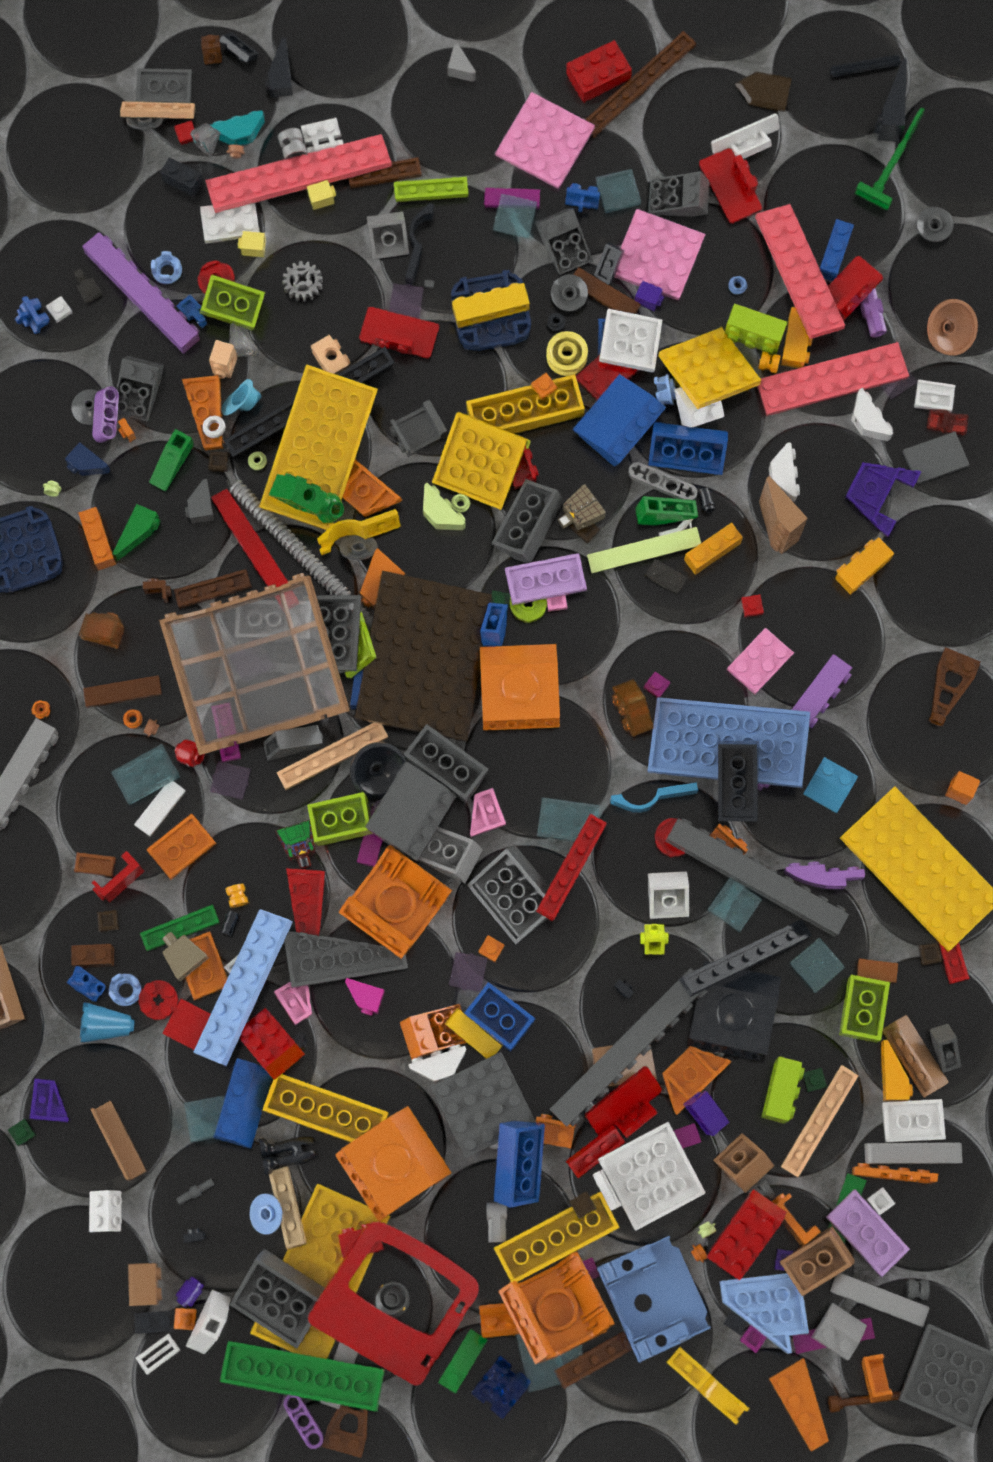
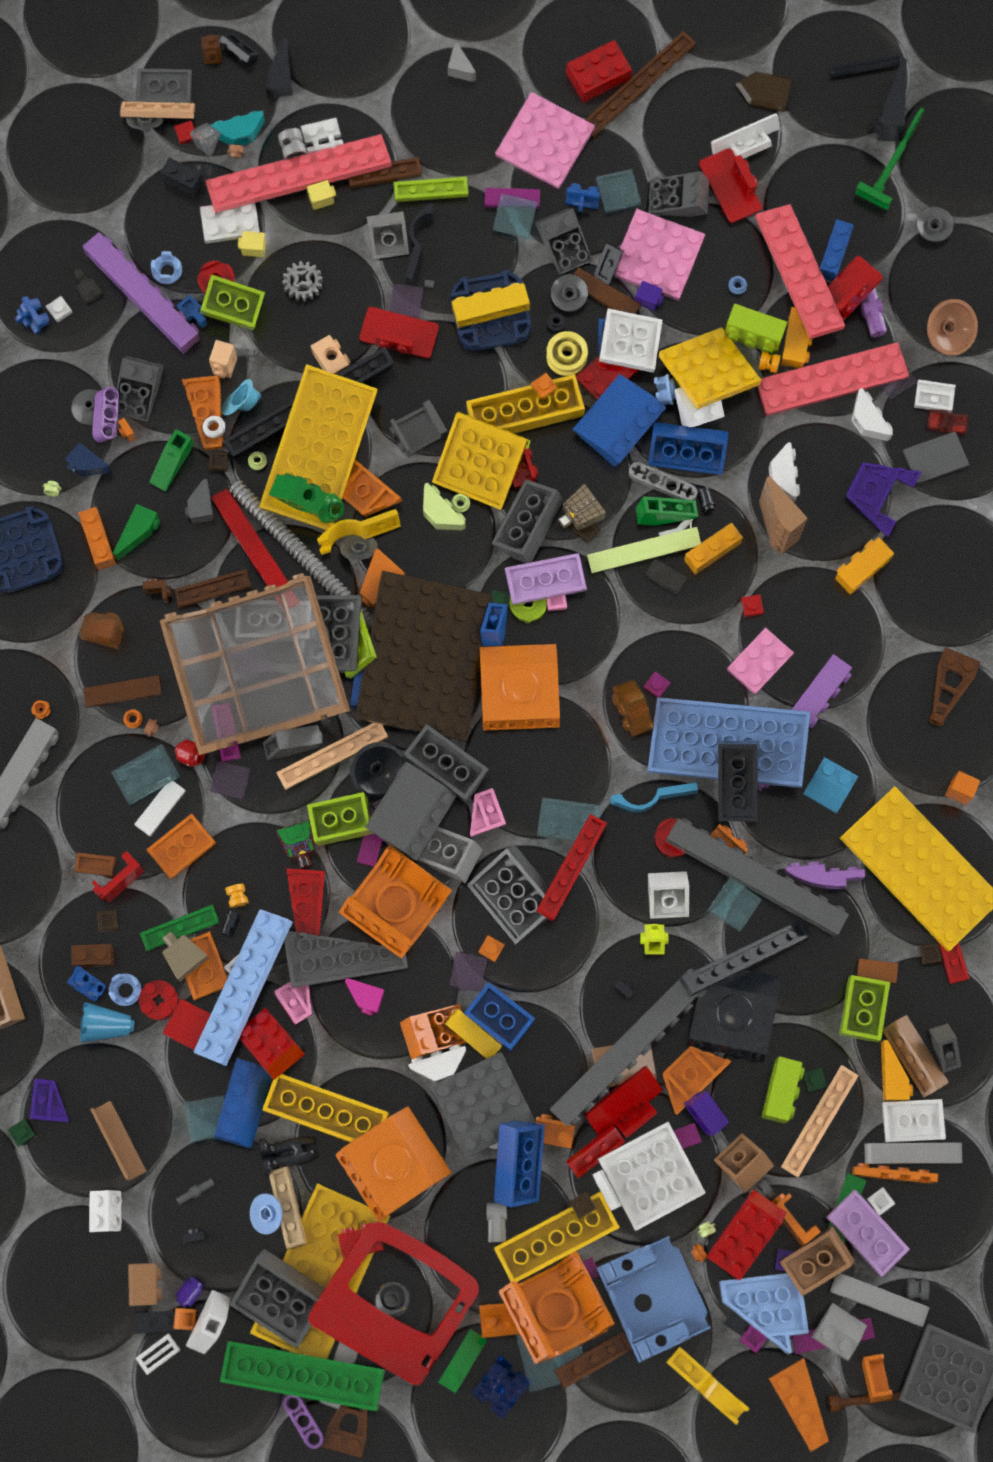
clear light blue plate [789,938,845,993] -> none

